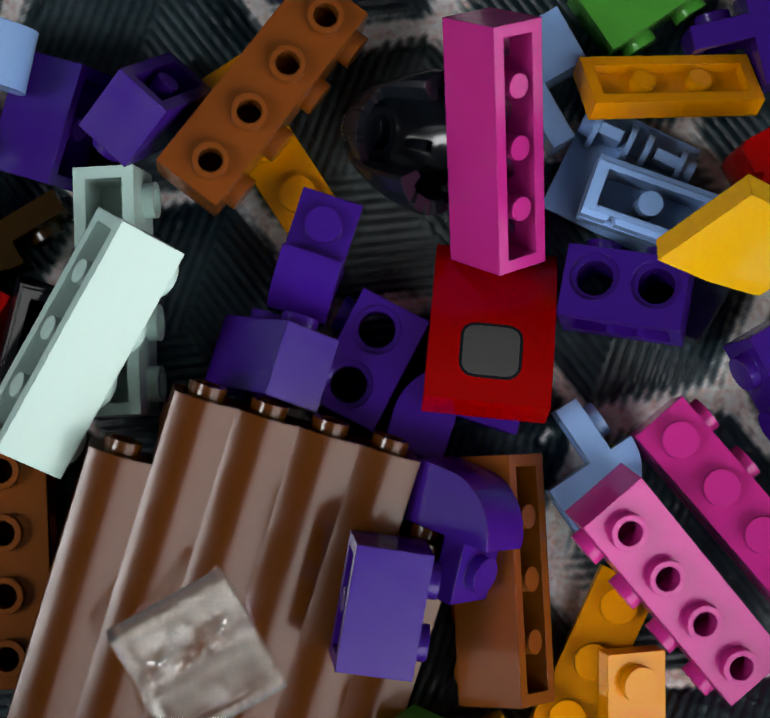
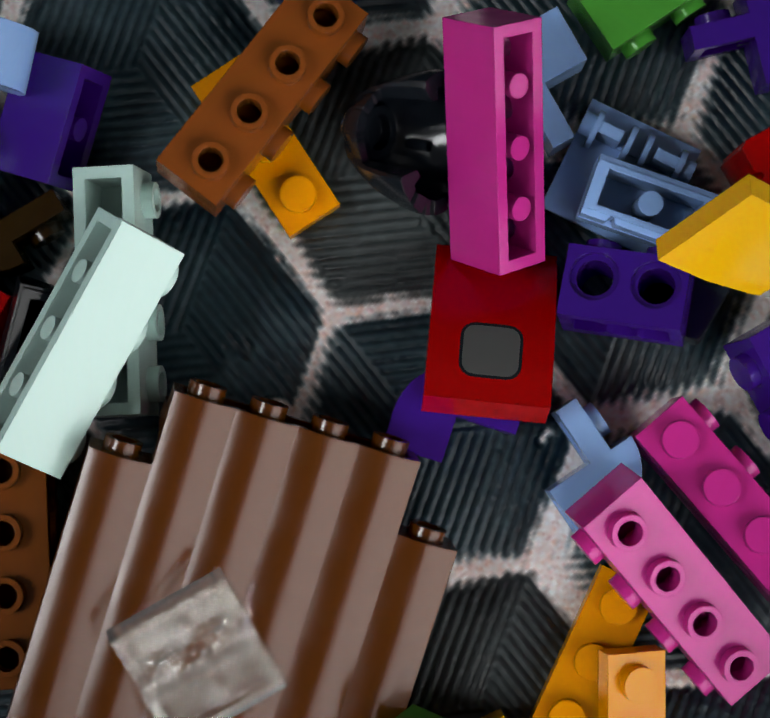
dark purple brick [78,52,212,167] -> none
dark purple brick [205,308,339,413] -> none
dark purple brick [267,187,363,328] -> none
dark purple brick [319,288,429,432] -> none
dark purple brick [329,530,442,682] -> none
dark purple brick [405,457,523,605] -> none
dark orange brick [451,453,555,709] -> none
light orange plate [572,54,765,120] -> none

